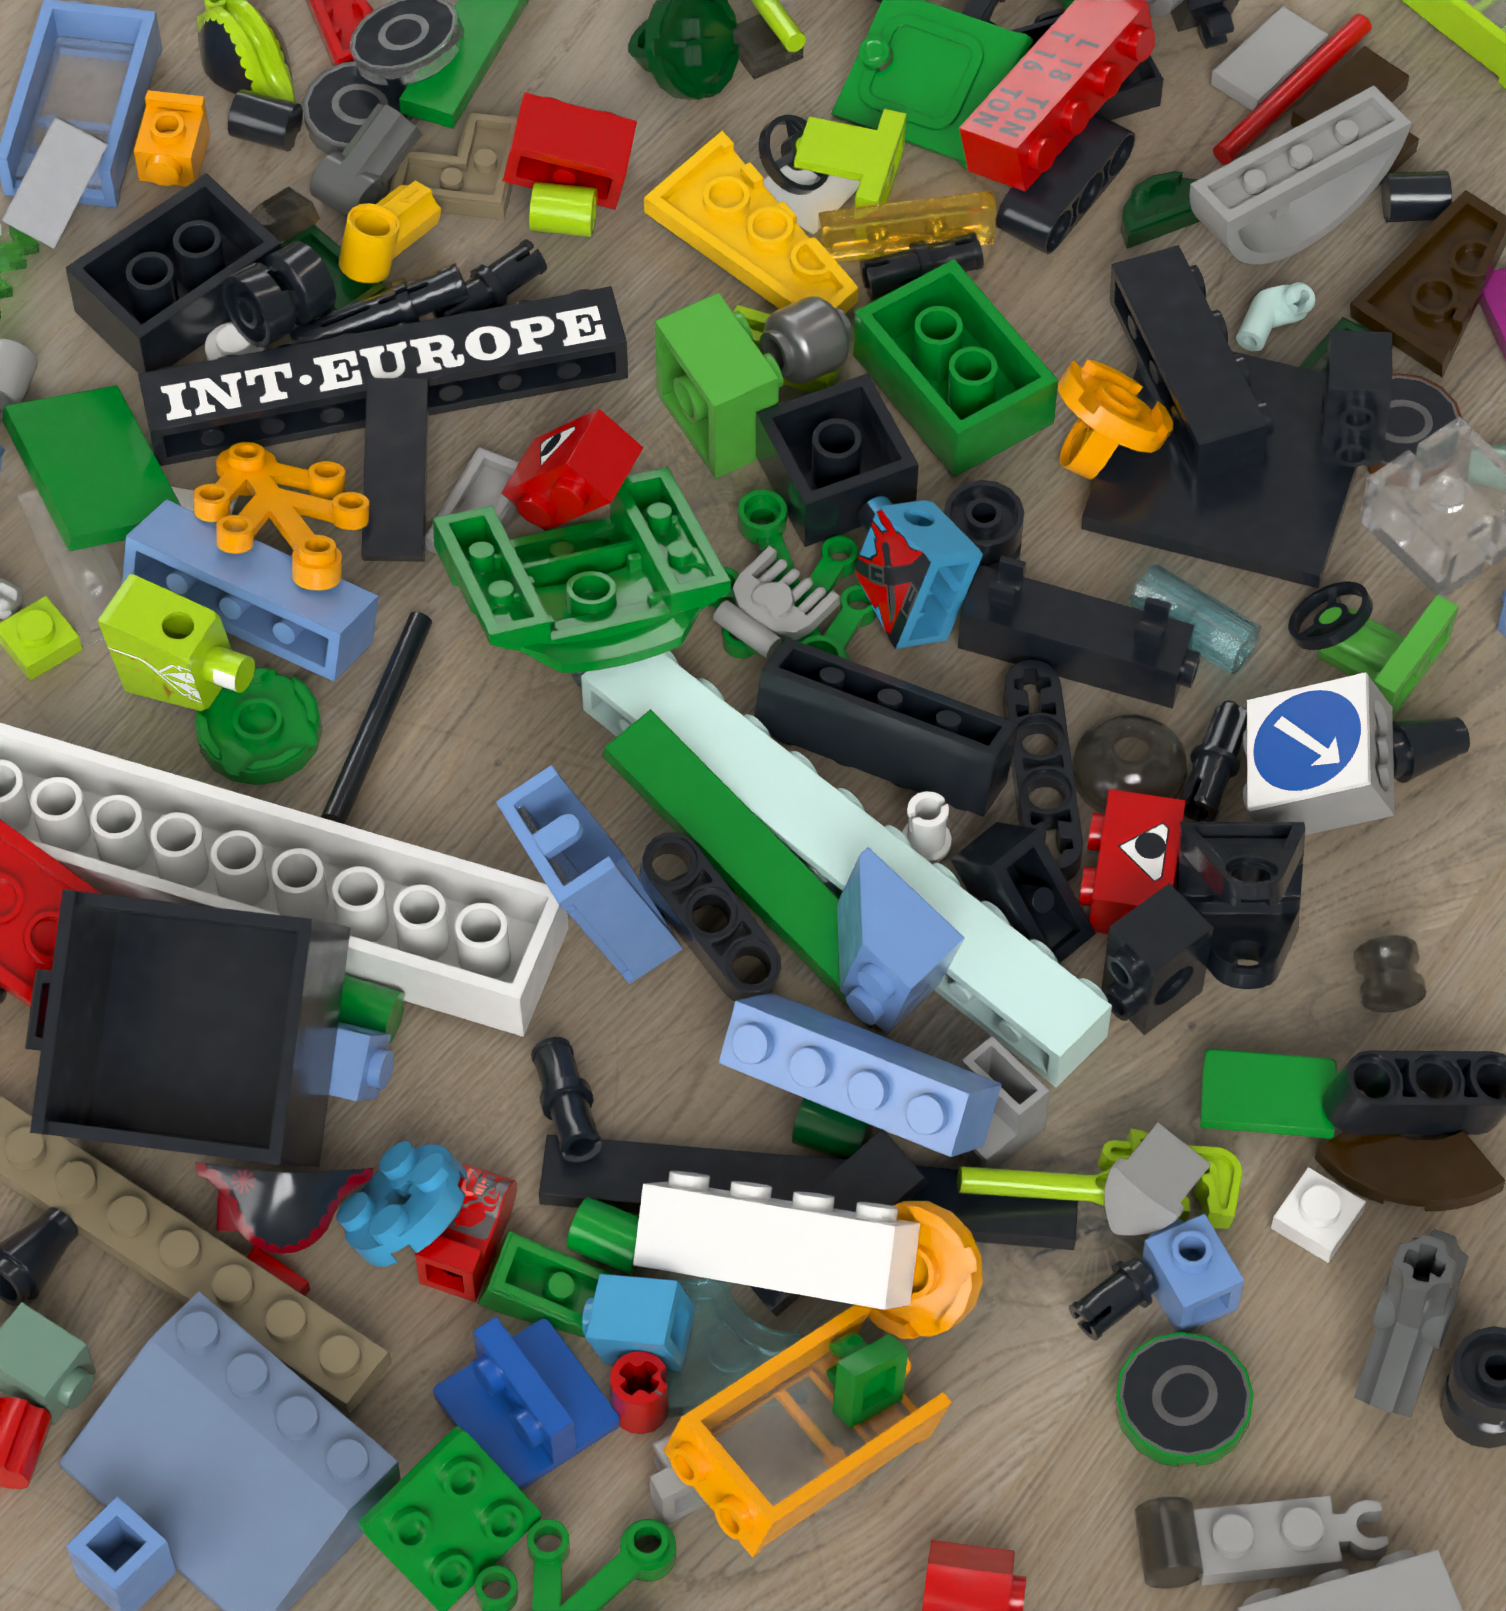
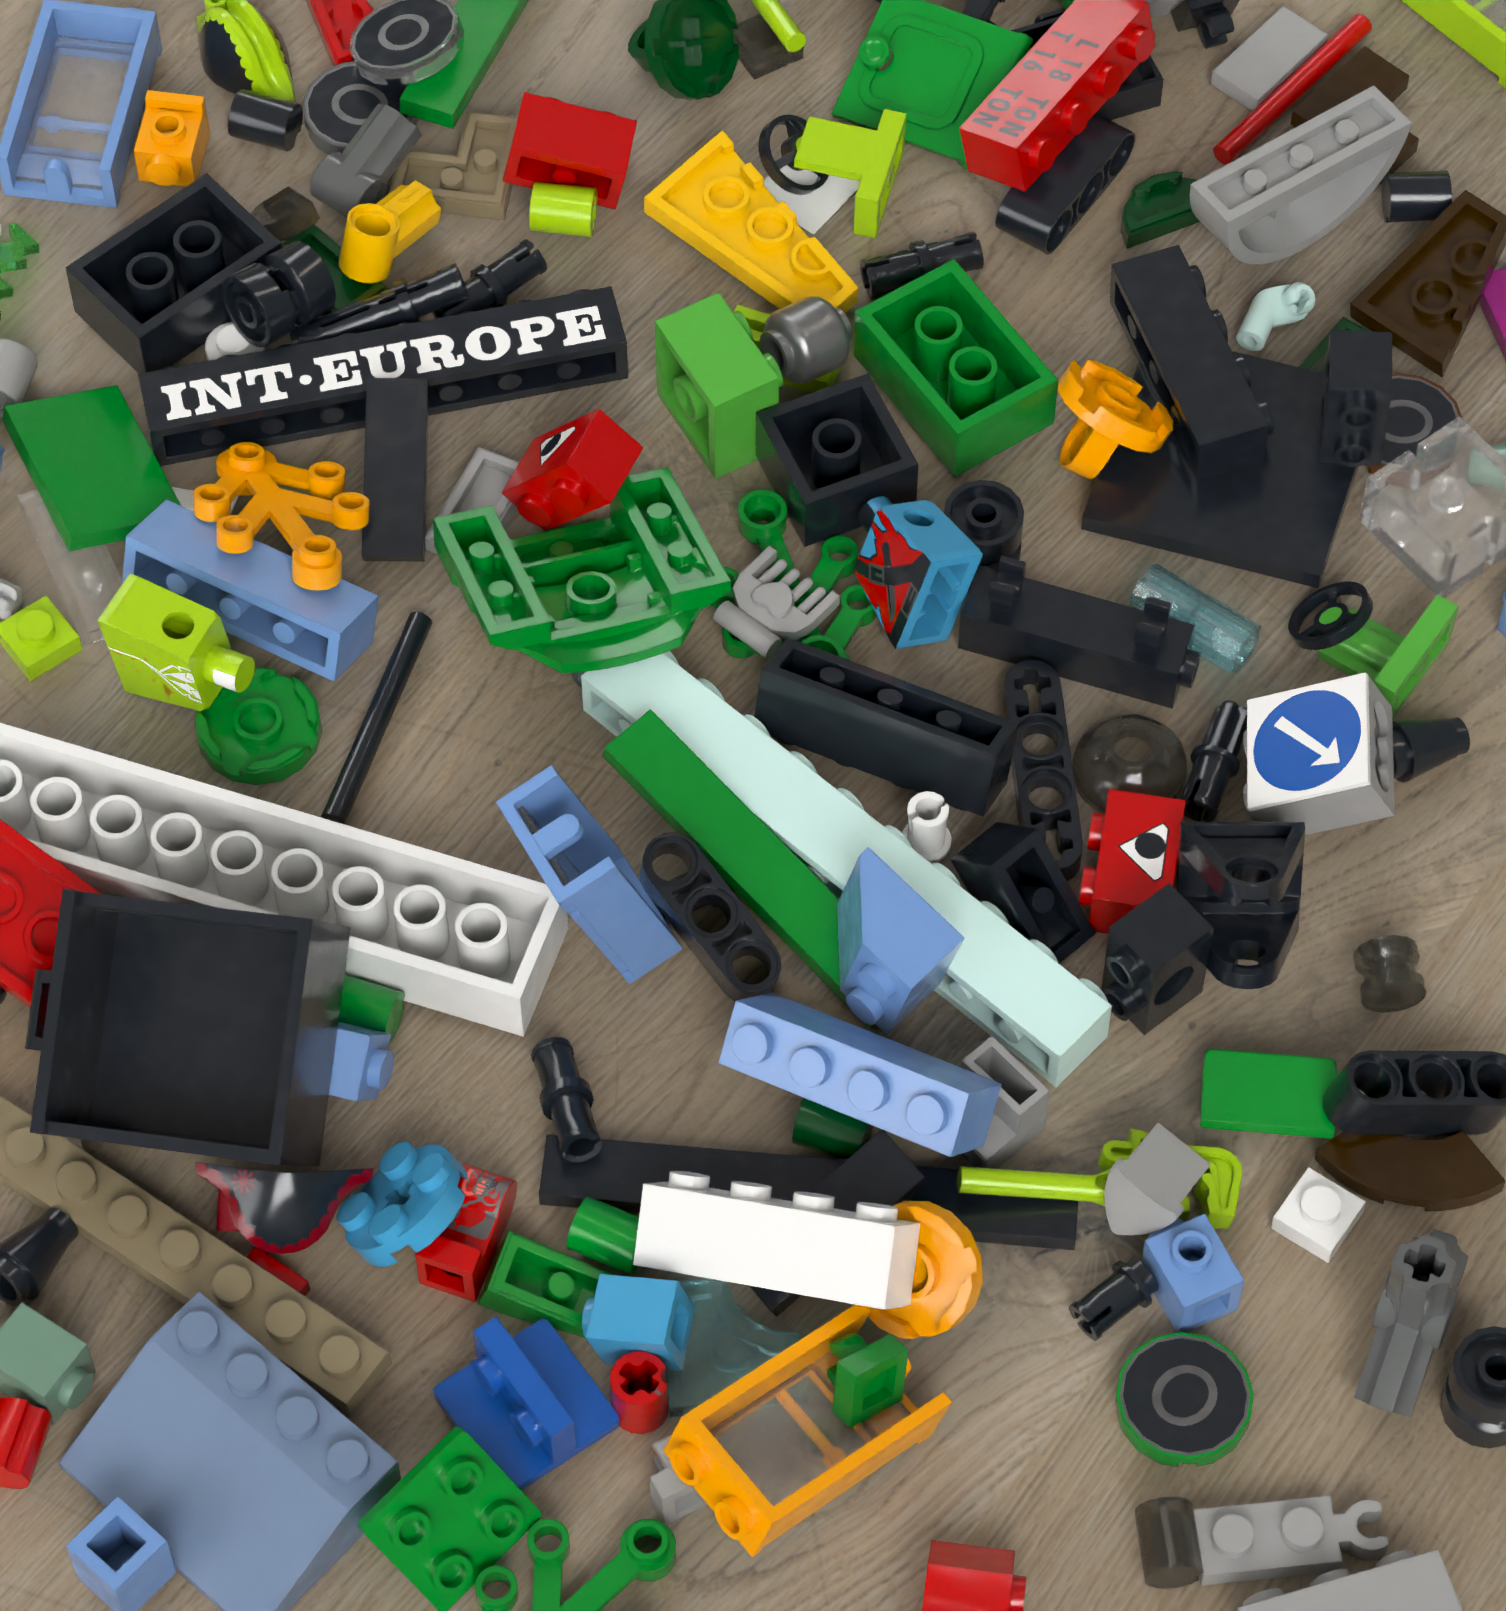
tile [2,115,109,249] -> none
clear yellow tile [818,191,997,264] -> none

